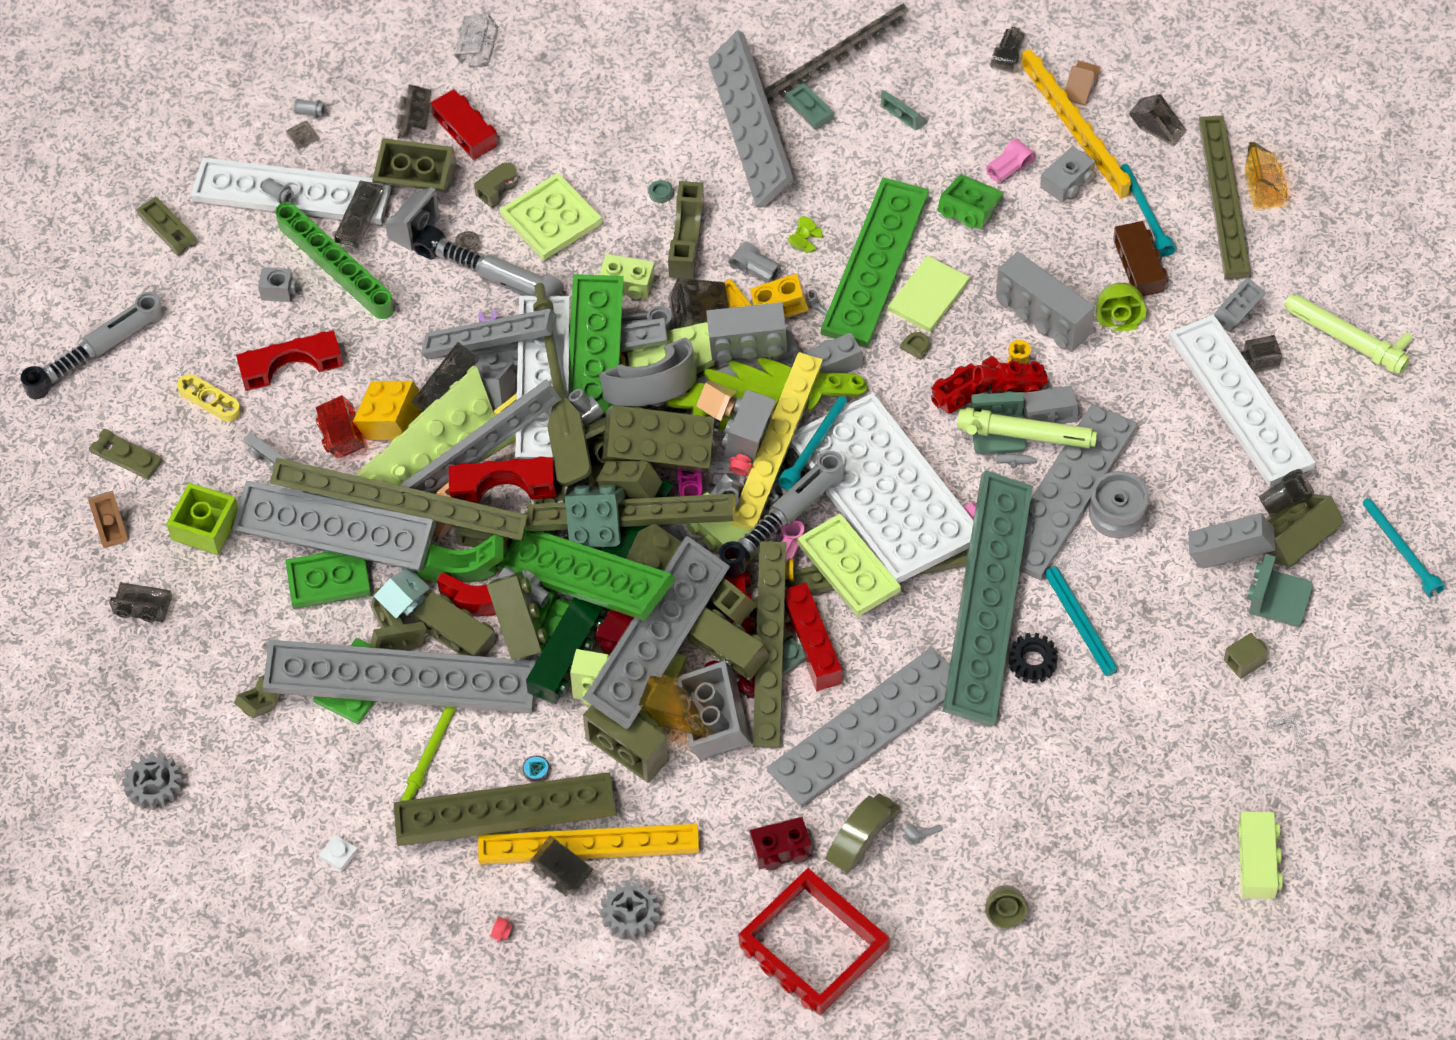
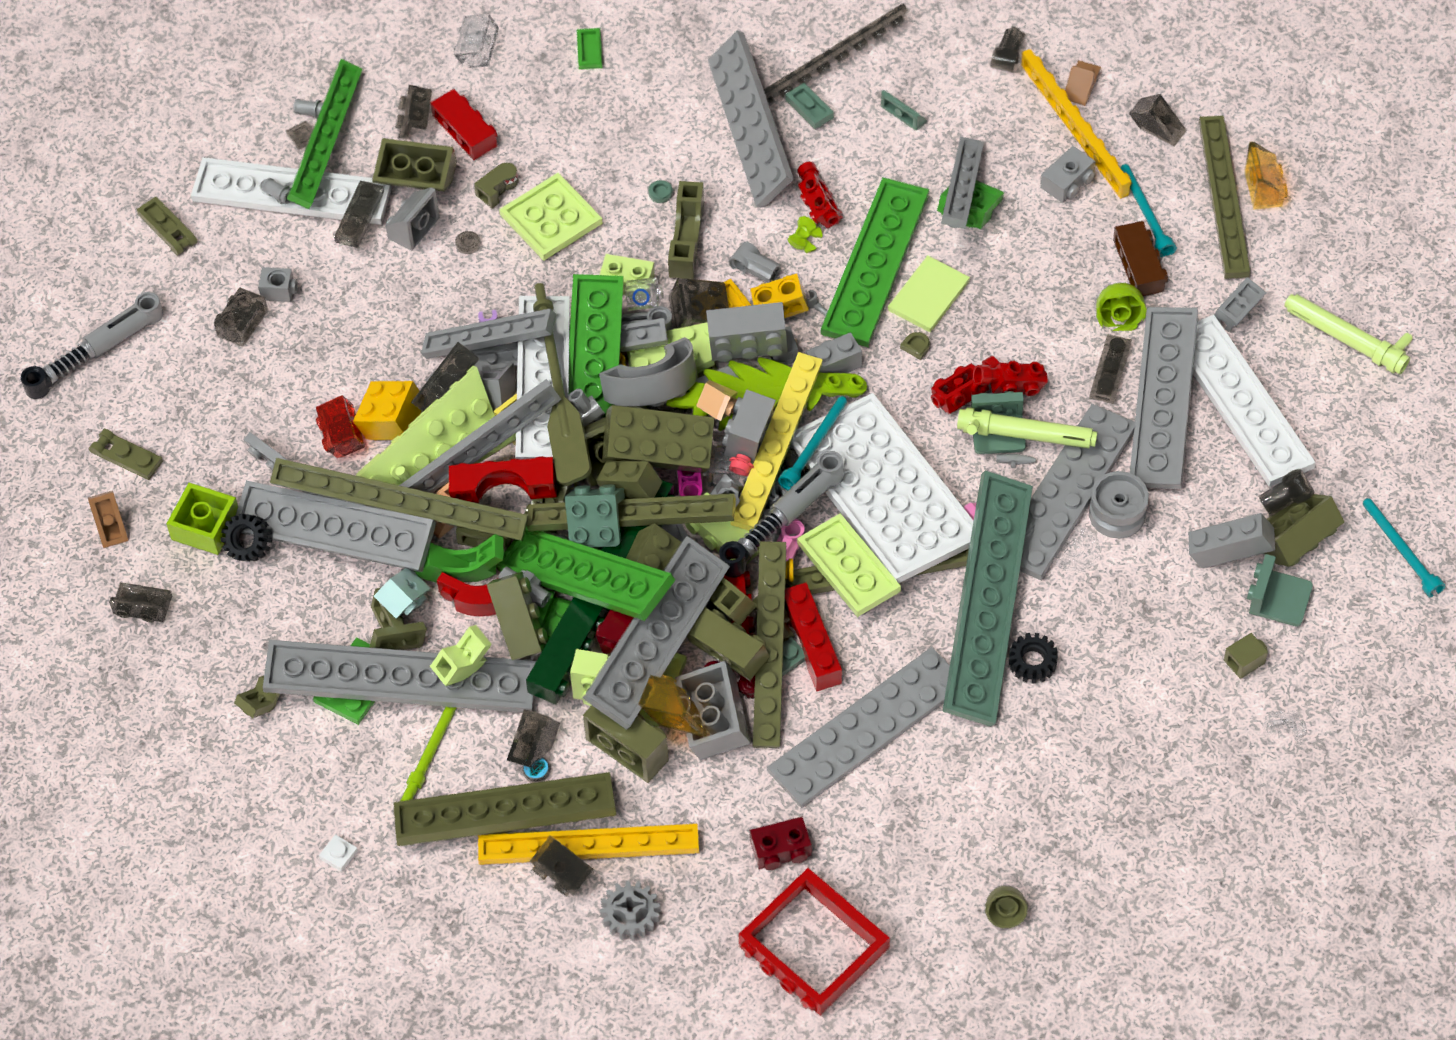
light grey gear [122,752,183,810] -> none
light yellow beam [177,374,241,422] -> none
red arch [236,330,343,391] -> none
bright green beam [275,202,394,319] -> none
bright green plate [285,552,371,609] -> none
piece [412,225,564,296] -> none
olive brick [412,591,496,657] -> none
coral plate [490,916,512,942] -> none
olive arch [825,793,901,873] -> none
light grey hand [903,824,942,845] -> none
bright pink piece [986,139,1036,183] -> none
light grey brick [996,251,1095,352] -> none
yellow bush [1008,340,1031,364] -> none
light grey hinge [1023,386,1078,424] -> none
teal axle [1045,566,1118,676] -> none
yellowish green brick [1238,811,1283,898] -> none
clear smoke brick [1241,335,1282,373] -> none
none -> clear smoke brick [214,287,268,347]
none -> black tyre [221,514,273,562]
none -> bright green plate [287,59,362,209]
none -> yellowish green brick [430,625,492,686]
none -> clear smoke slope [507,709,560,768]
none -> bright green tile [577,28,602,70]
none -> clear brick [624,277,664,311]
none -> red brick [797,161,843,229]
none -> light grey plate [941,136,984,229]
none -> clear smoke plate [1089,334,1132,404]
none -> light grey plate [1130,307,1198,489]

